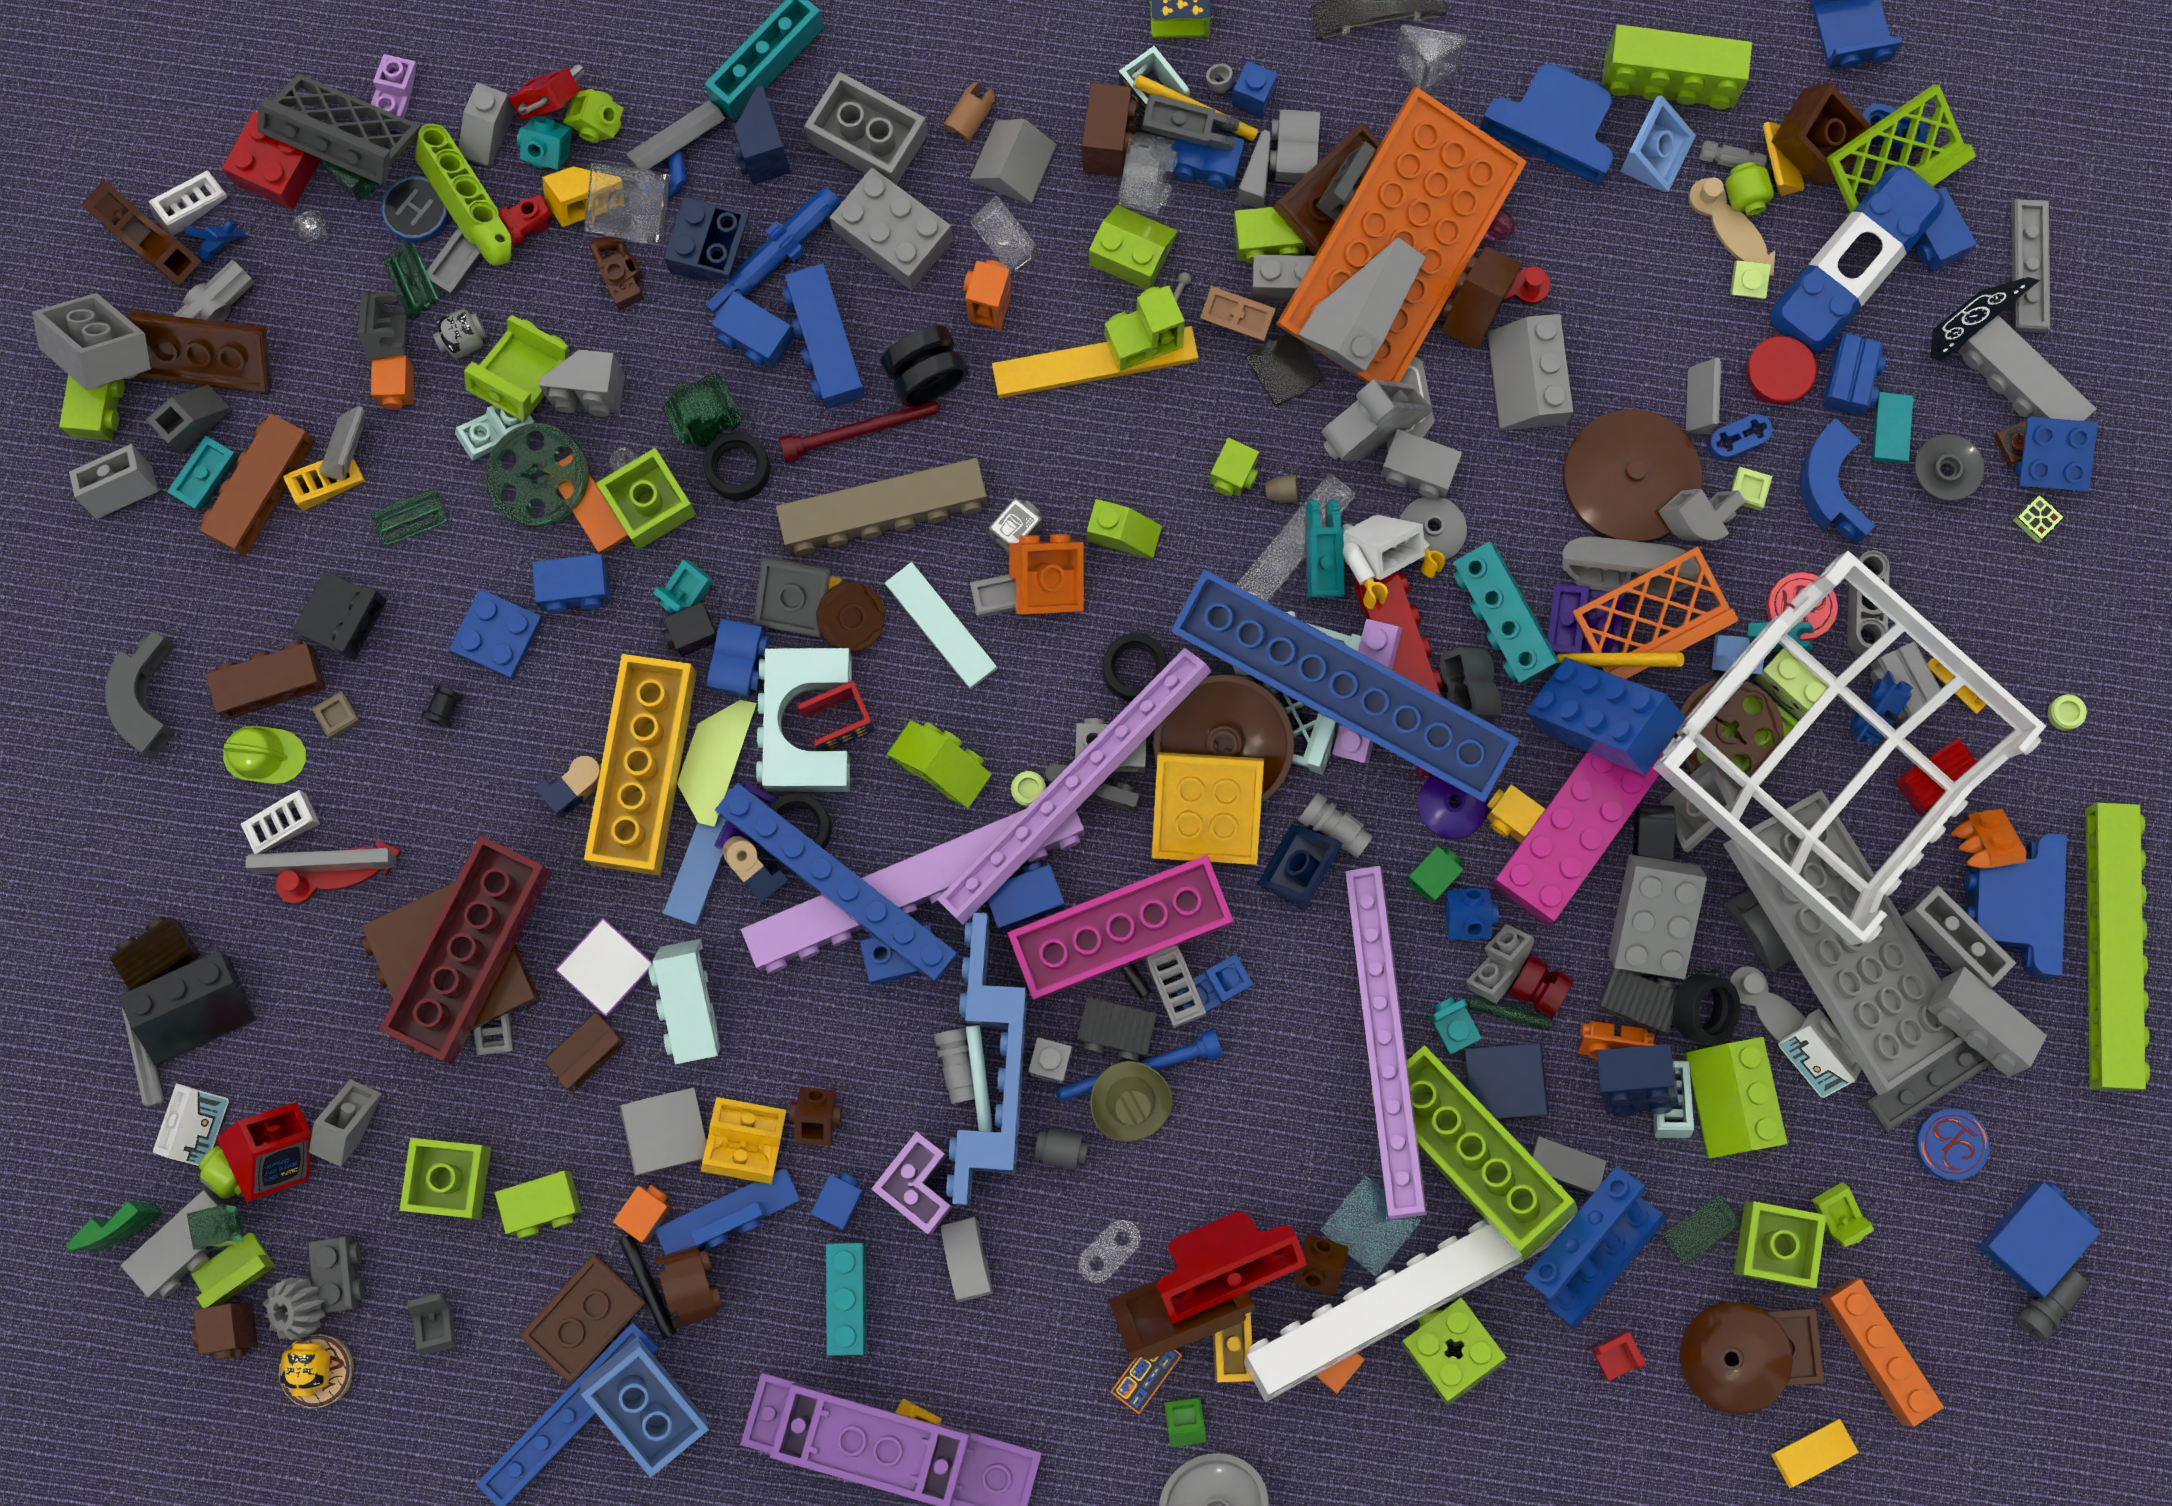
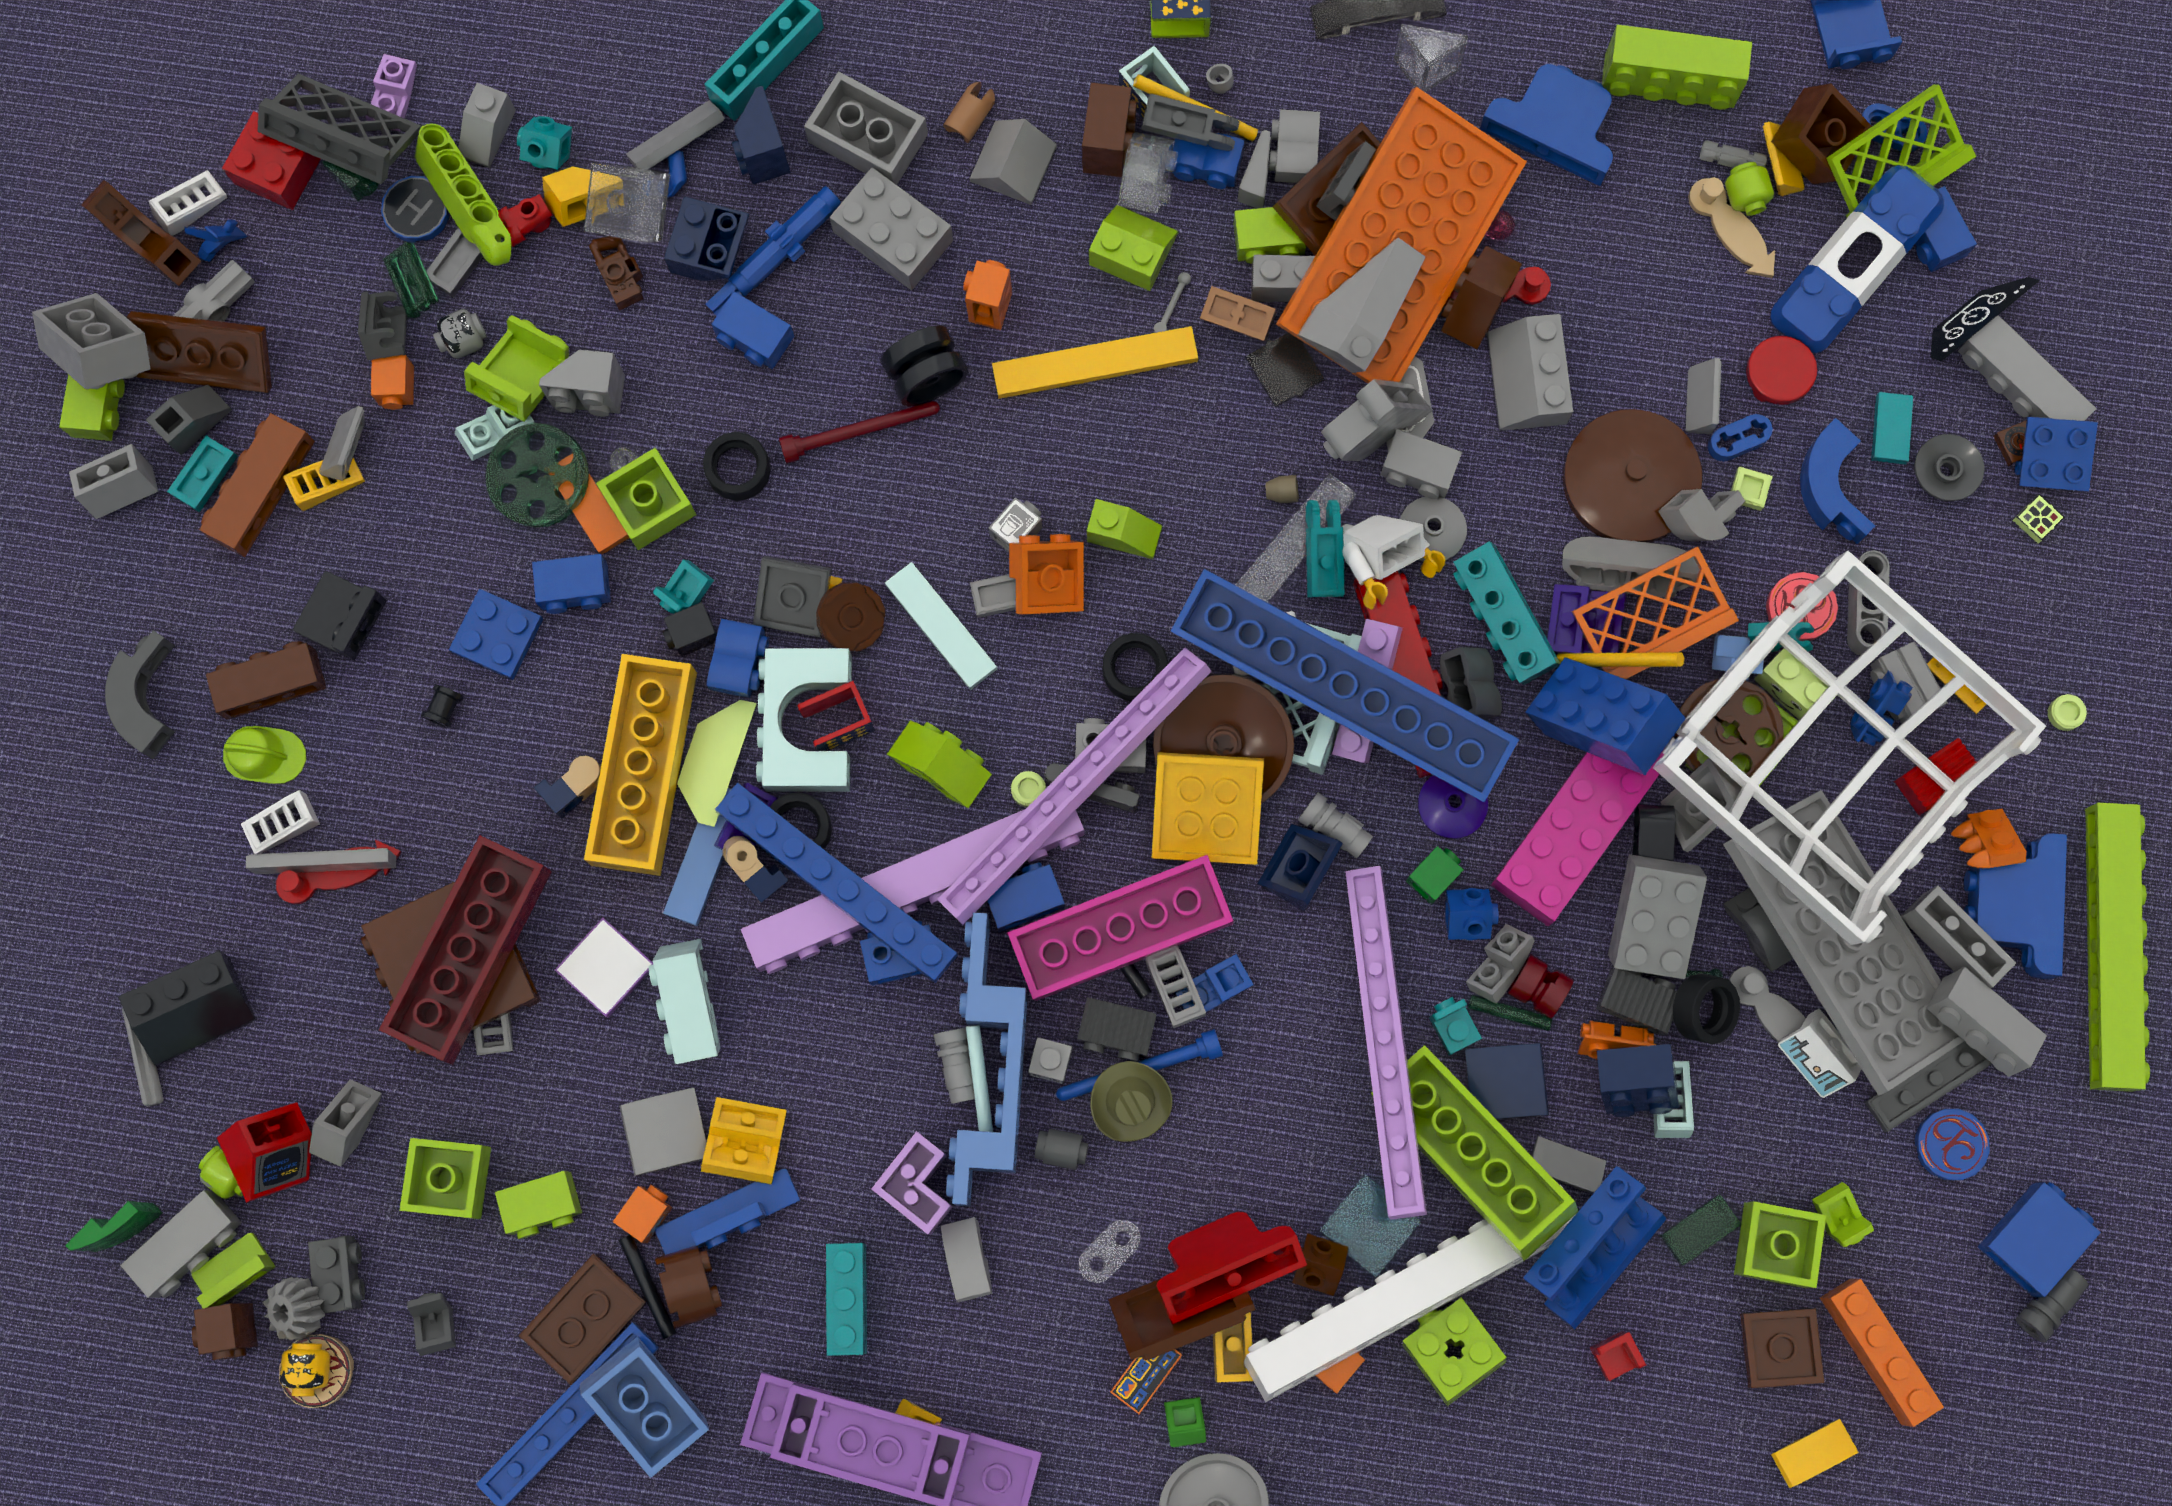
dark brown brick [109,917,201,991] -> none
white panel [153,1083,229,1166] -> none
clear green brick [187,1205,243,1250] -> none
clear bush [292,210,328,242] -> none
dark tan tile [311,691,361,740] -> none
clear green tile [370,487,448,546] -> none
red piece [508,65,584,120] -> none
reddish brown panel [545,1013,626,1092] -> none
lime brick [563,89,624,143] -> none
clear green brick [662,373,742,449] -> none
dark tan brick [776,458,988,555] -> none
blue brick [782,263,865,409] -> none
reddish brown brick [789,1088,842,1146] -> none
blue brick [810,1172,865,1230] -> none
clear slope [970,196,1037,273] -> none
lime brick [1104,285,1185,371] -> none
lime brick [1209,438,1259,497] -> none
blue brick [1232,61,1278,118] -> none
yellow brick [1487,784,1546,843] -> none
light blue slope [1620,96,1696,192] -> none
reddish brown dish [1680,1302,1793,1414] -> none
lime slope [1684,1037,1788,1159] -> none
yellowish green plate [1730,260,1771,299] -> none
blue brick [1822,333,1886,416] -> none
light grey tile [2011,199,2050,333] -> none

